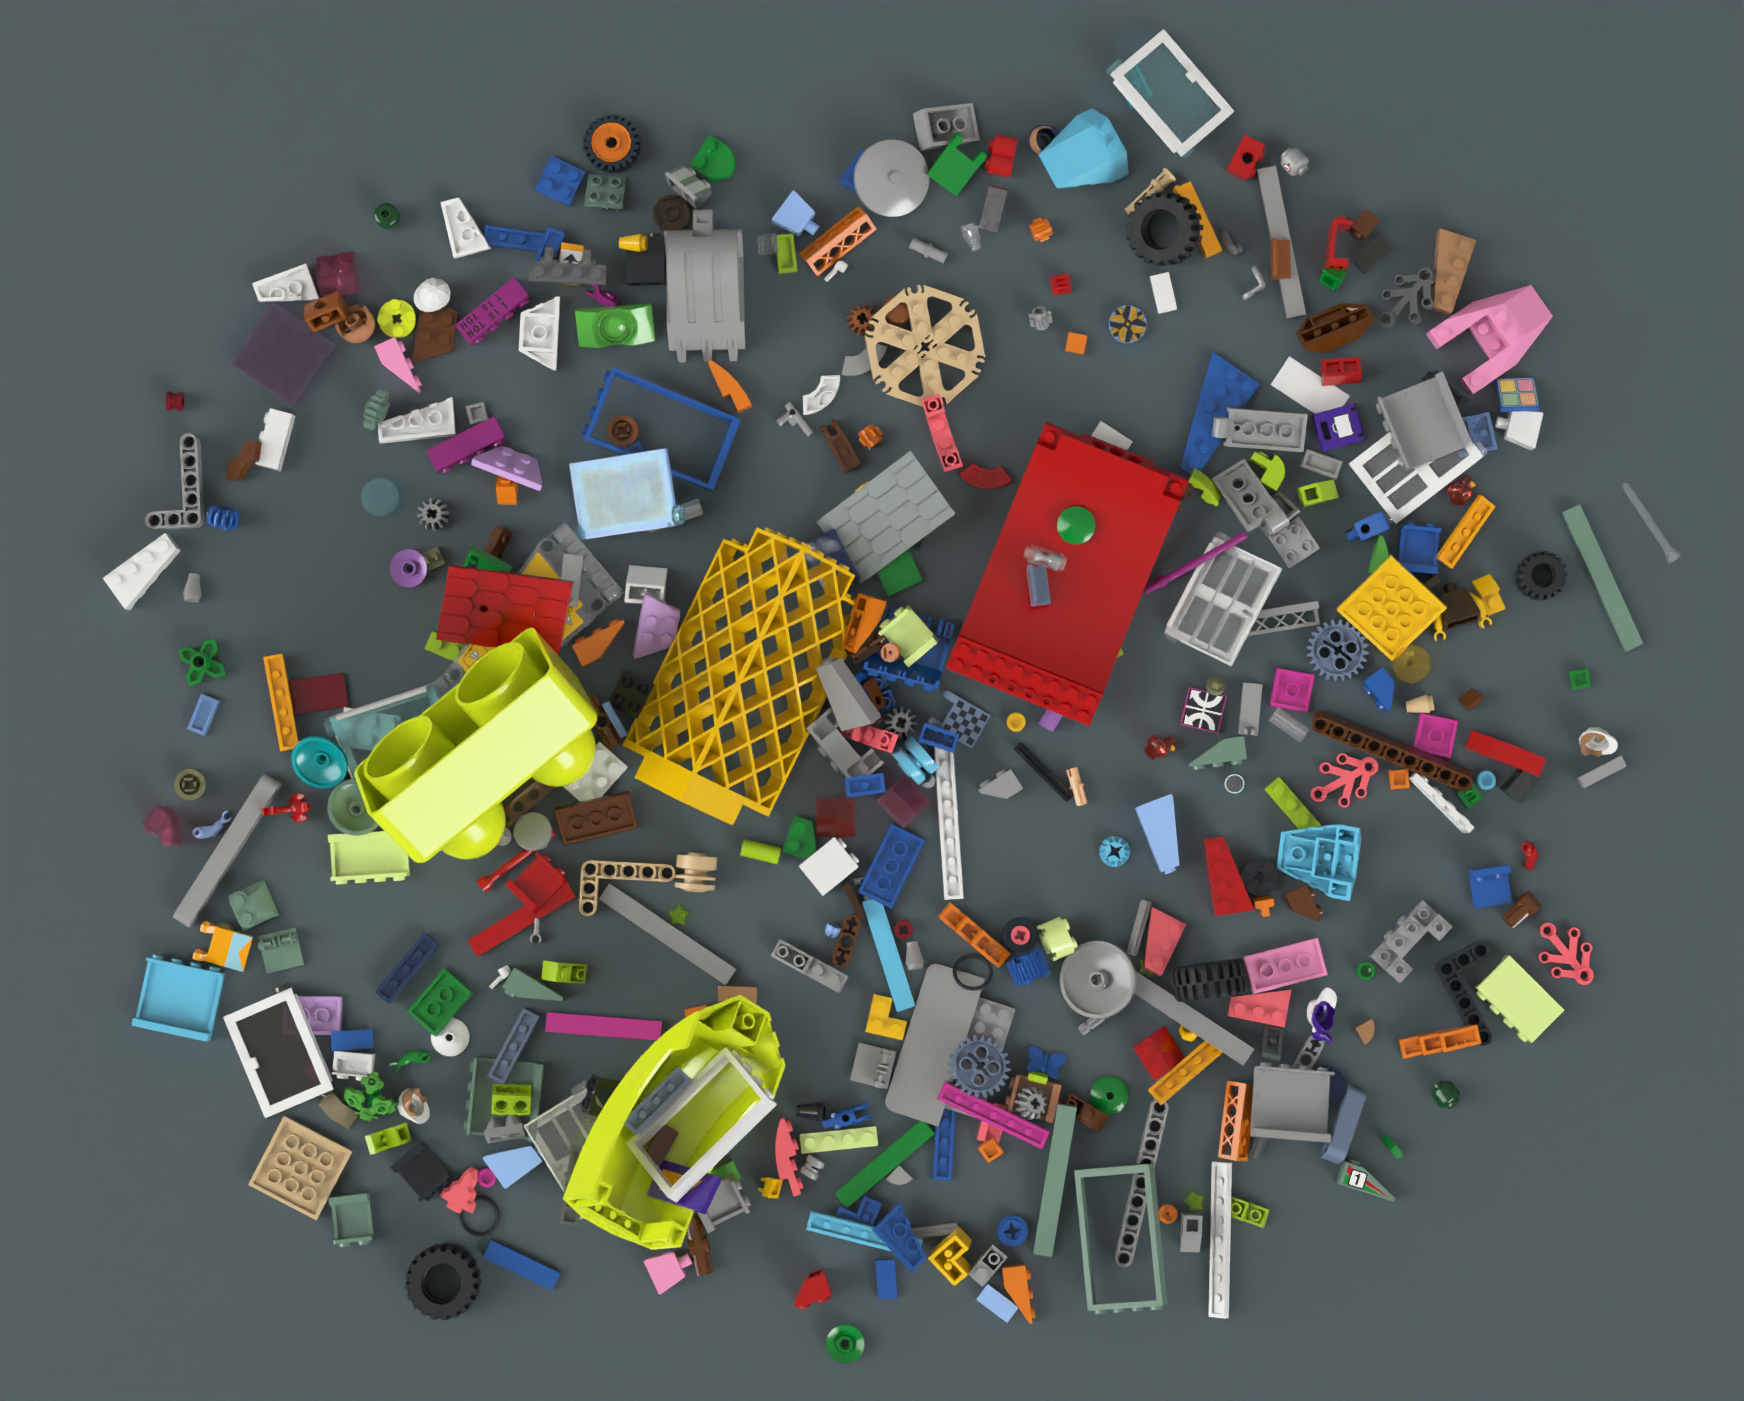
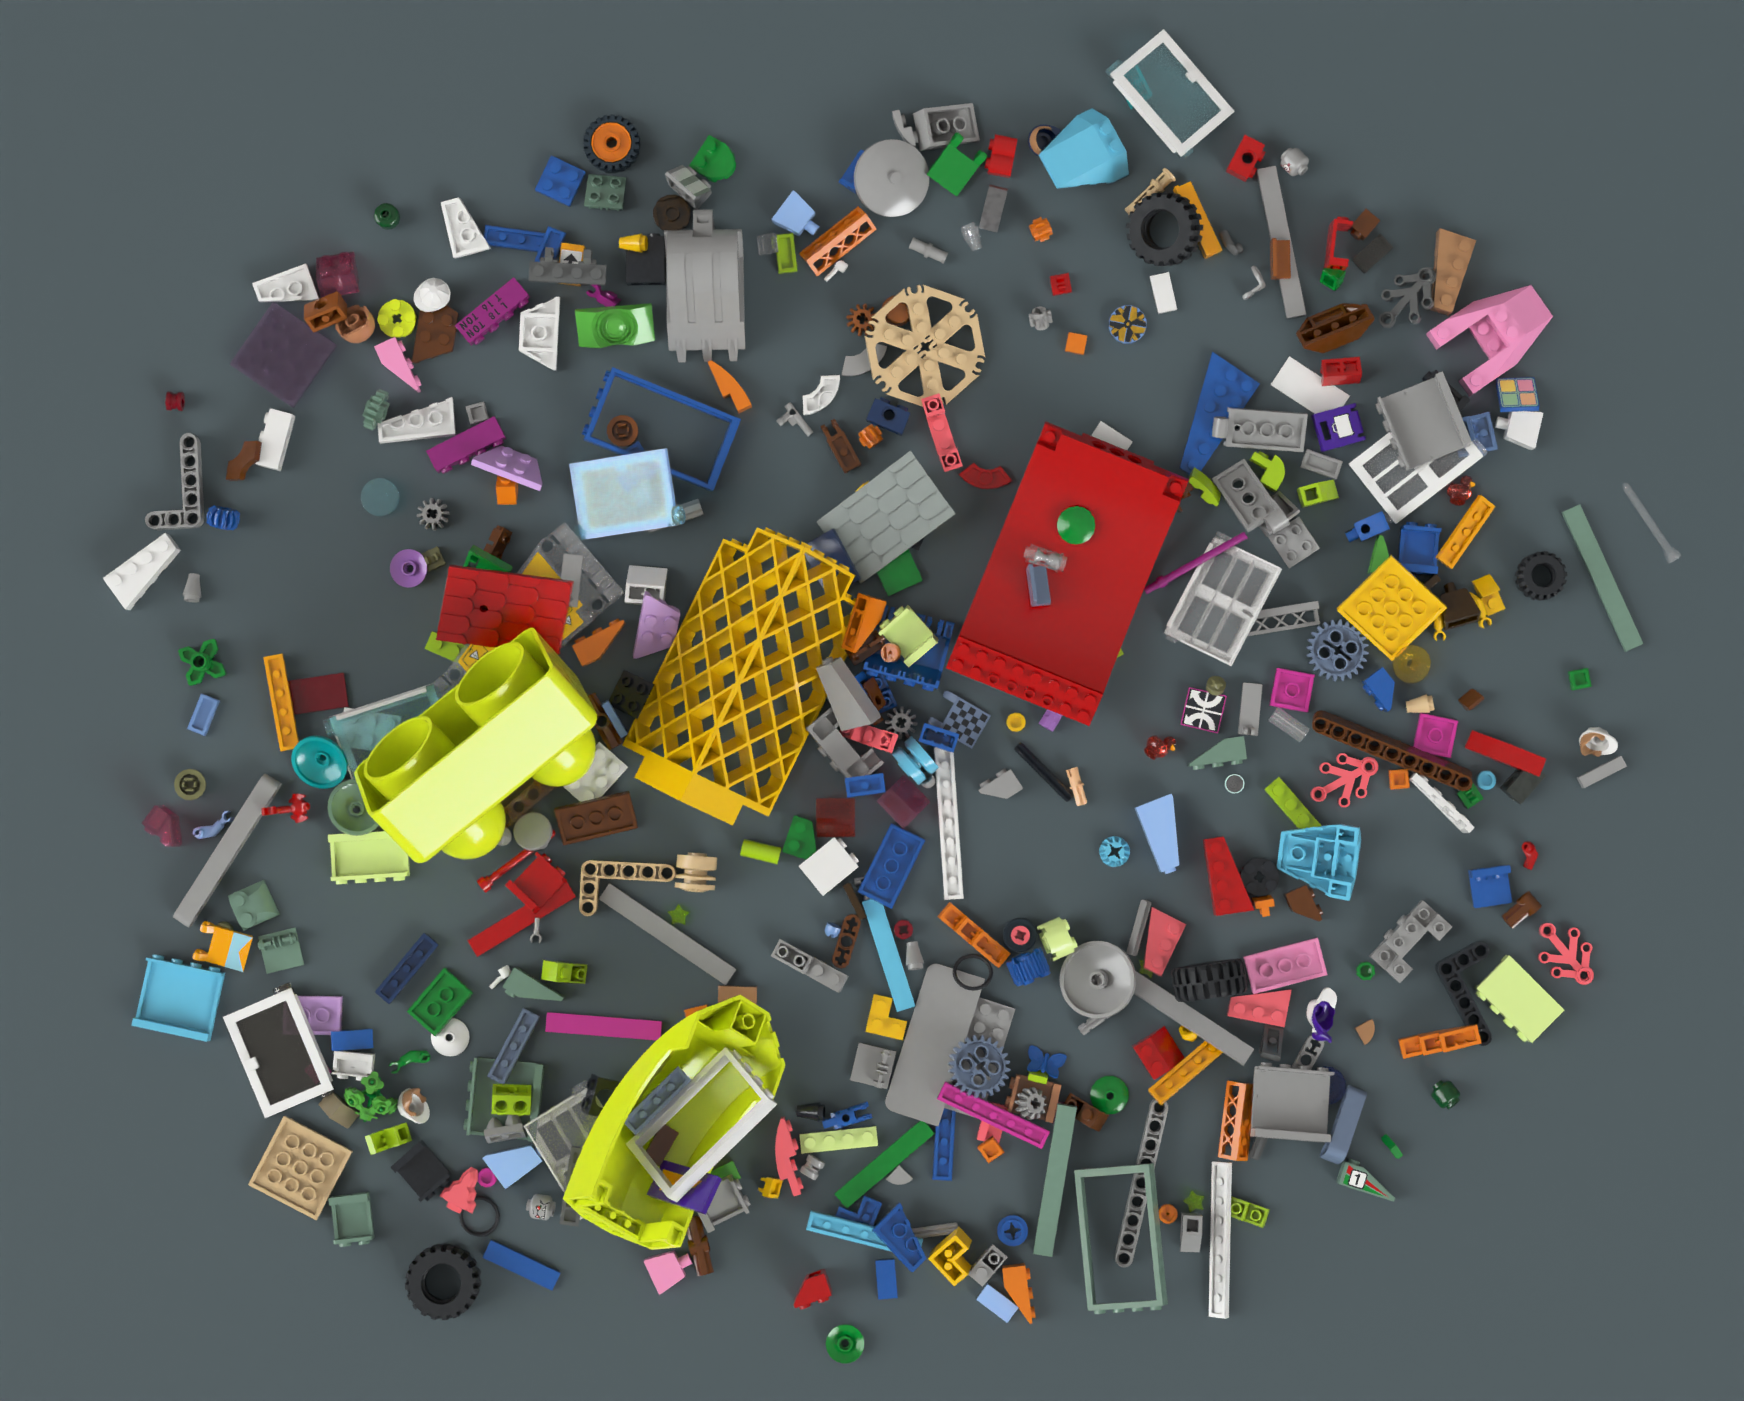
none -> light grey head [526,1194,556,1221]
none -> dark blue brick [866,397,910,436]
none -> light grey slope [892,110,918,148]

